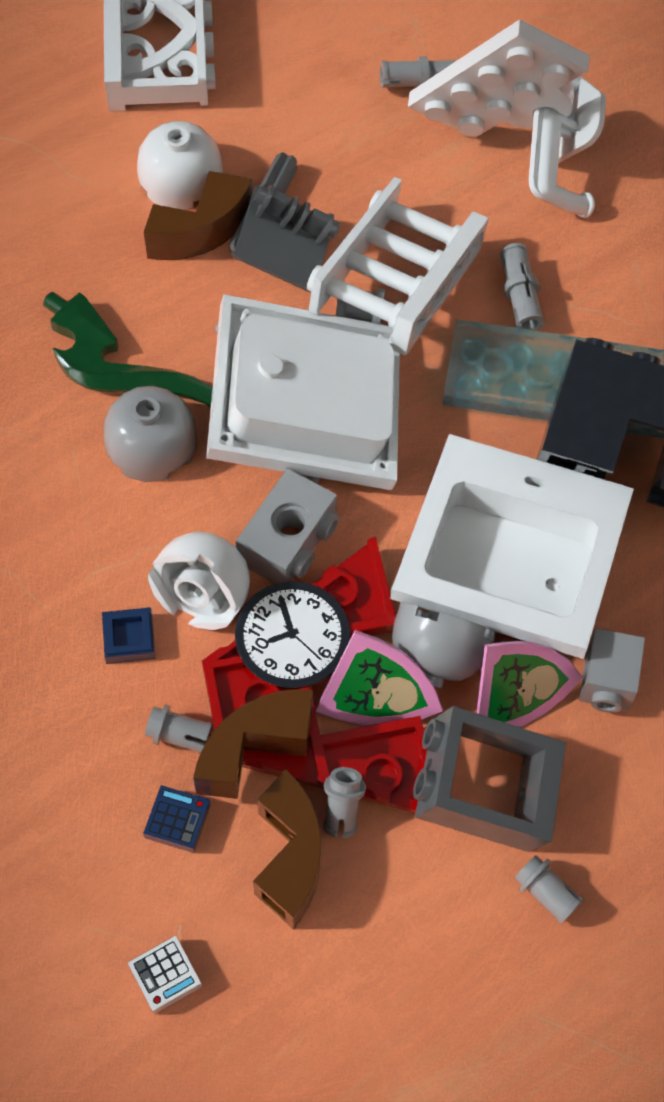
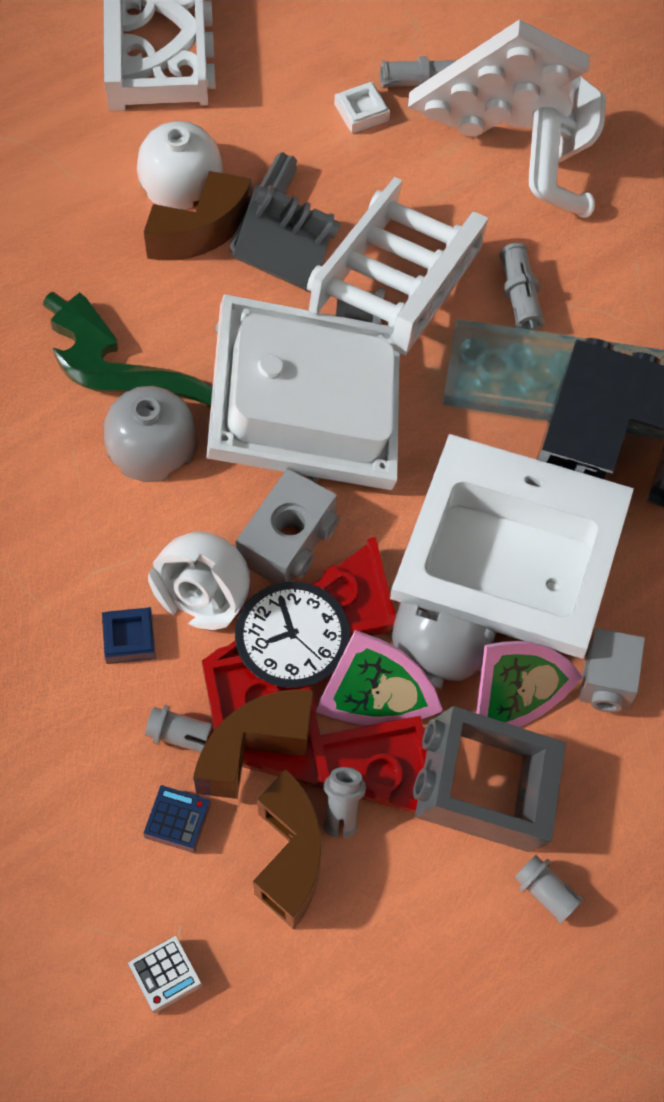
none -> white tile [334,82,390,134]

